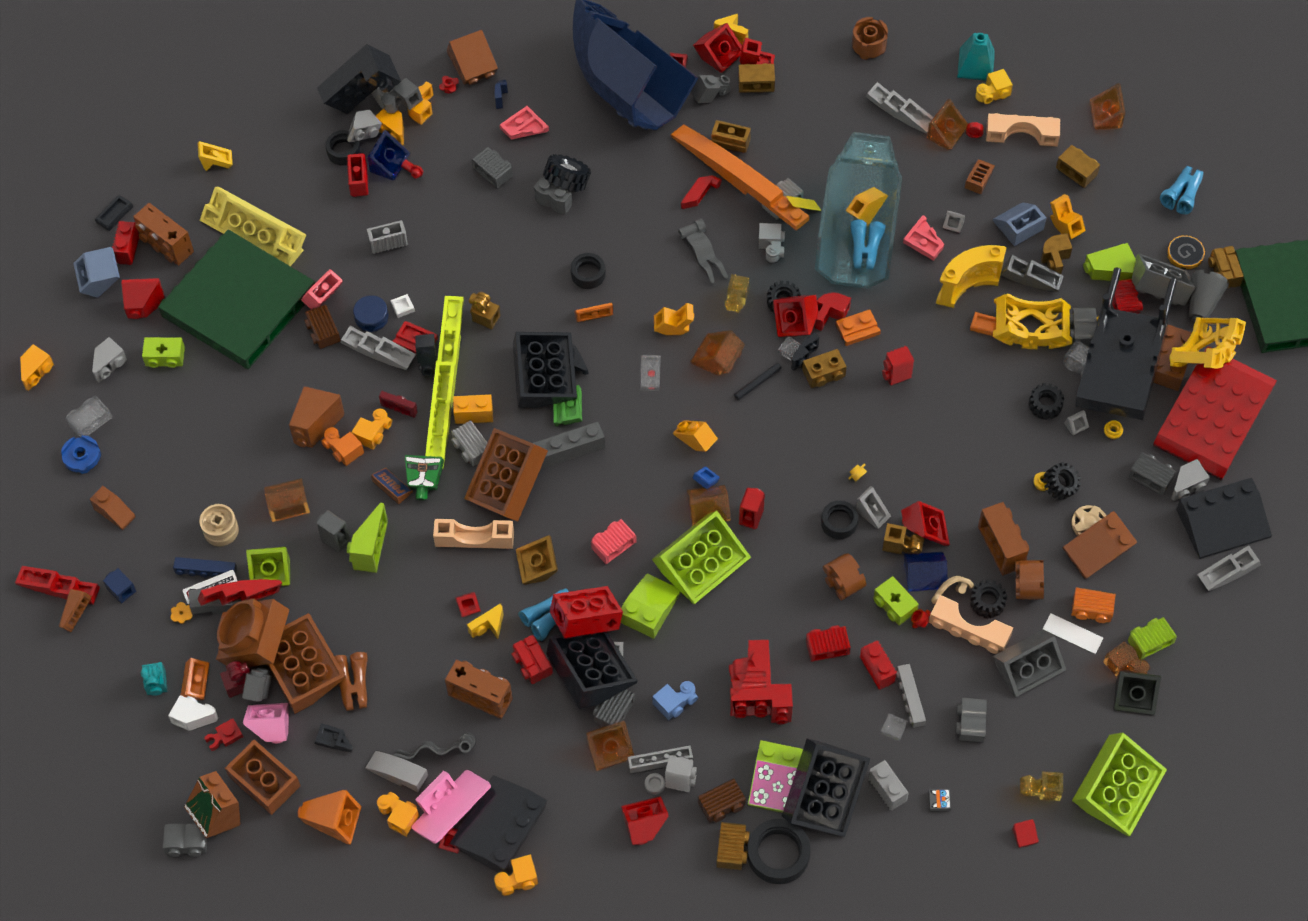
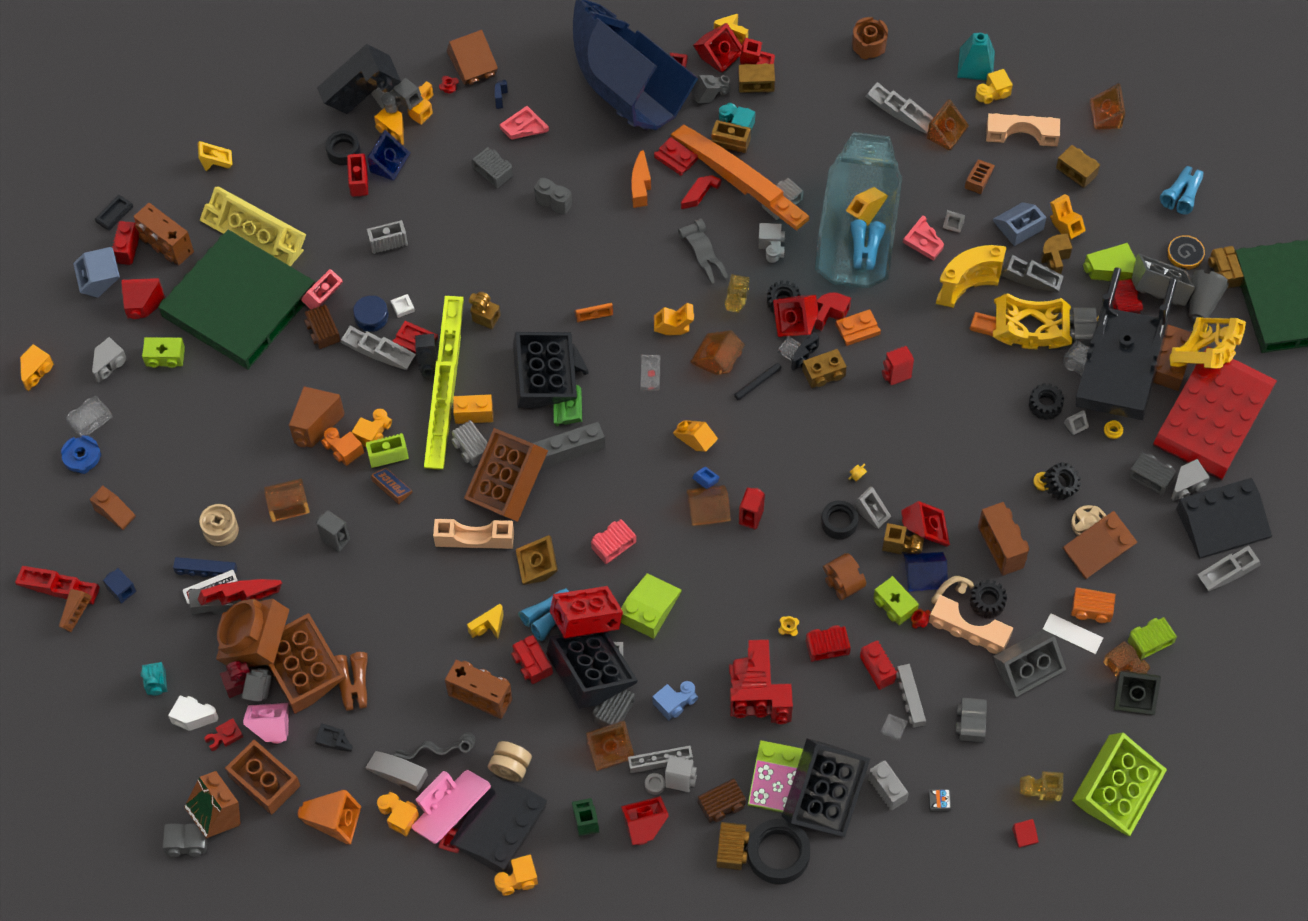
light orange plant [171,602,193,624] -> none
orange slope [181,658,209,700] -> none
lime slope [246,547,290,586] -> none
light grey slope [347,109,382,142] -> none
lime slope [347,503,388,573] -> none
dark red plate [379,391,418,418] -> none
red arm [401,159,423,179] -> none
torso [405,455,444,500] -> none
red slope [455,592,481,617] -> none
black wheel [543,154,591,192] -> none
black tyre [571,253,606,289] -> none
lime slope [652,510,751,604] -> none
yellow sticker [786,196,821,211] -> none
red tile [966,122,984,138] -> none
dark orange brick [1015,560,1044,600] -> none
none -> lime brick [366,433,409,468]
none -> tan wheel [488,741,532,782]
none -> dark green brick [572,798,599,837]
none -> orange slope [632,150,651,208]
none -> red plate [654,137,698,176]
none -> teal brick [719,103,755,130]
none -> yellow plate [778,616,799,636]

